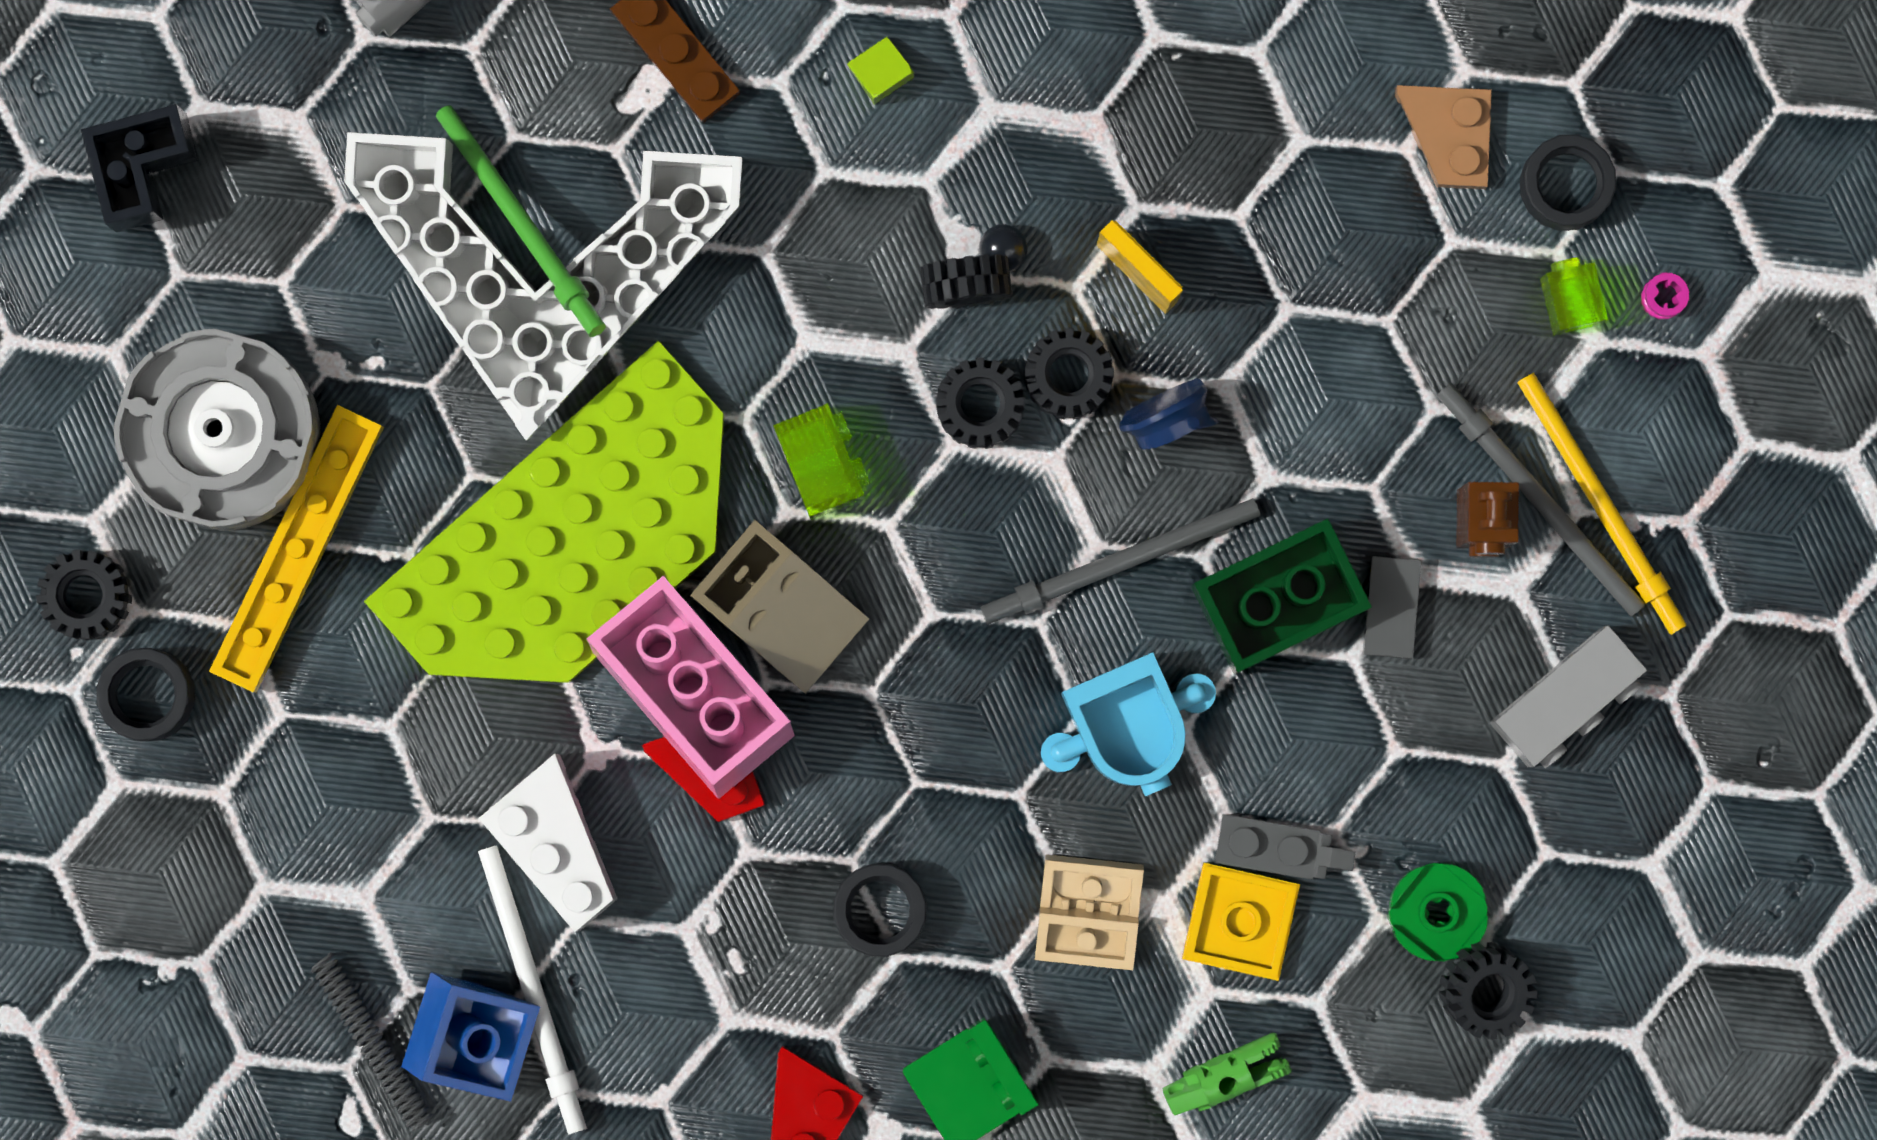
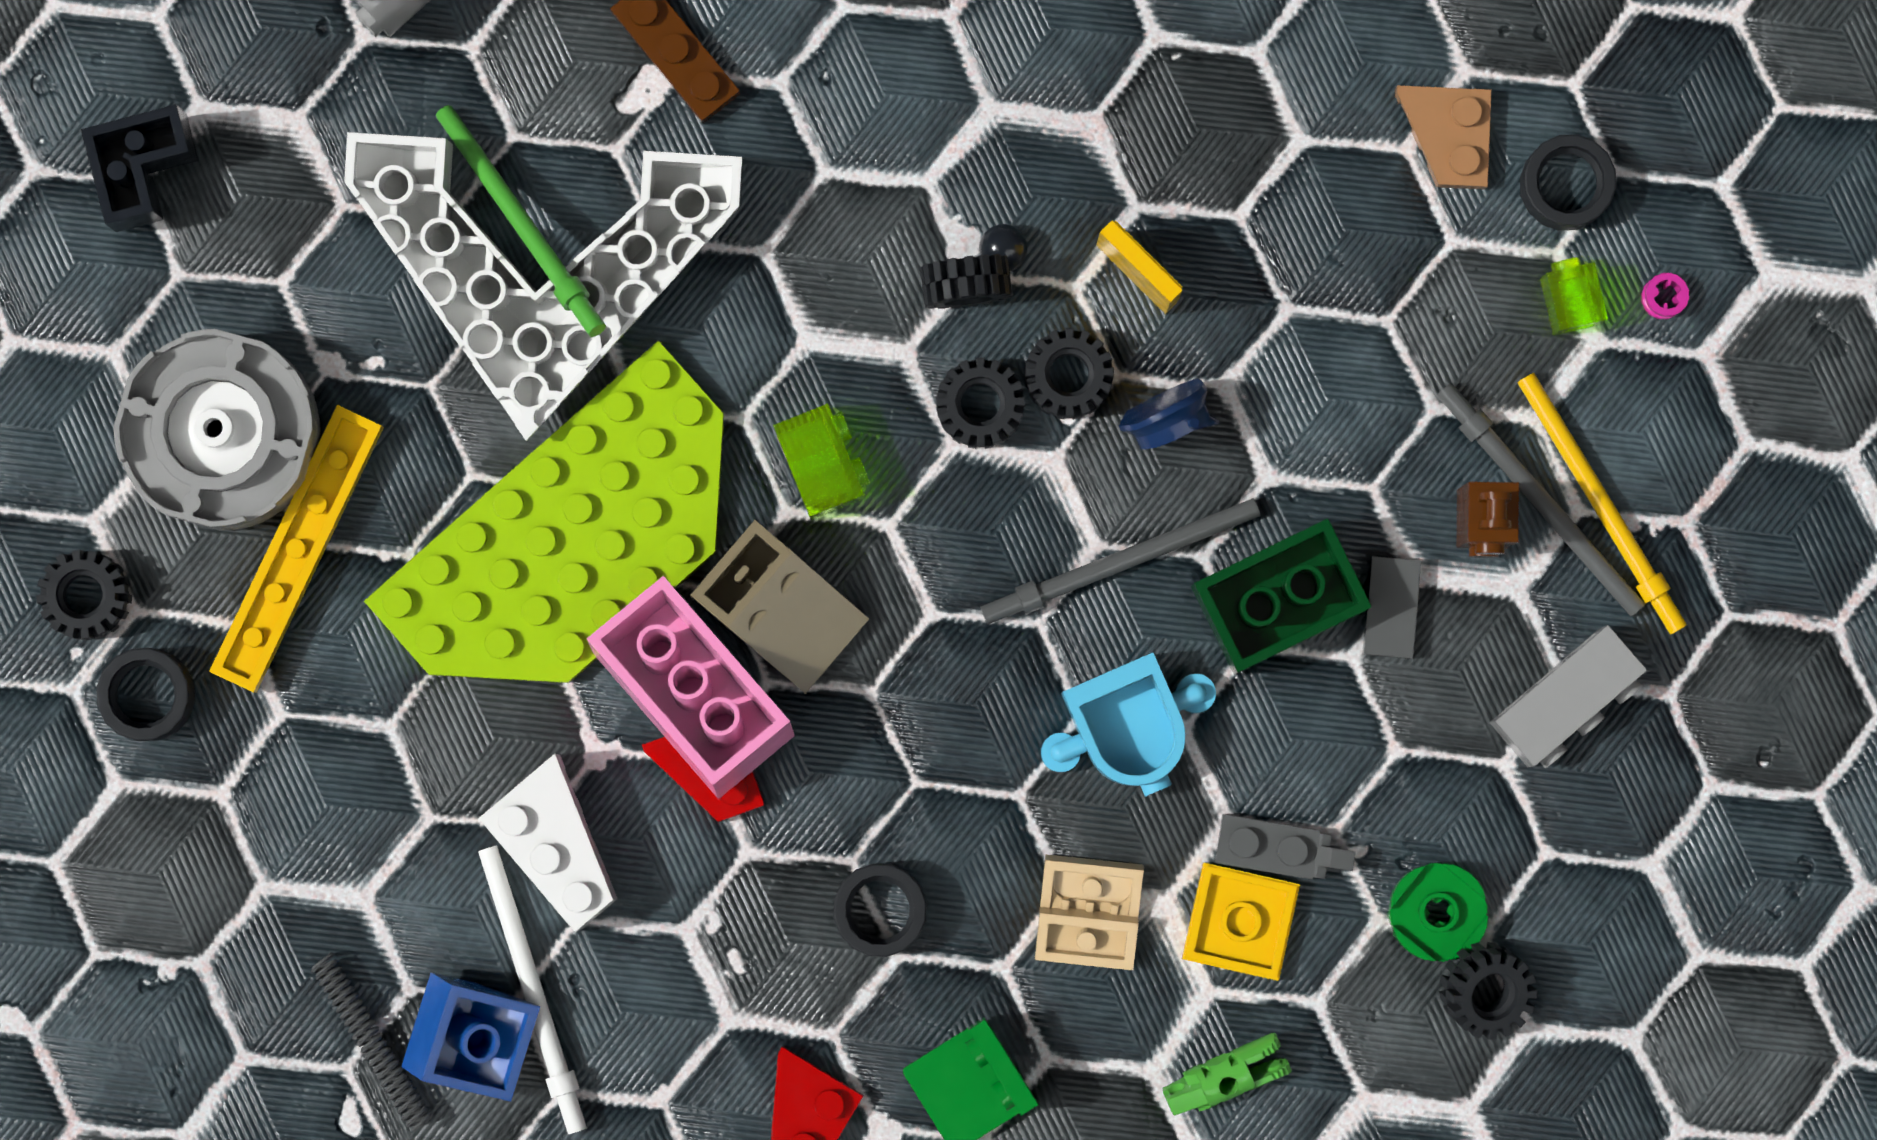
lime slope [847,37,914,104] -> none

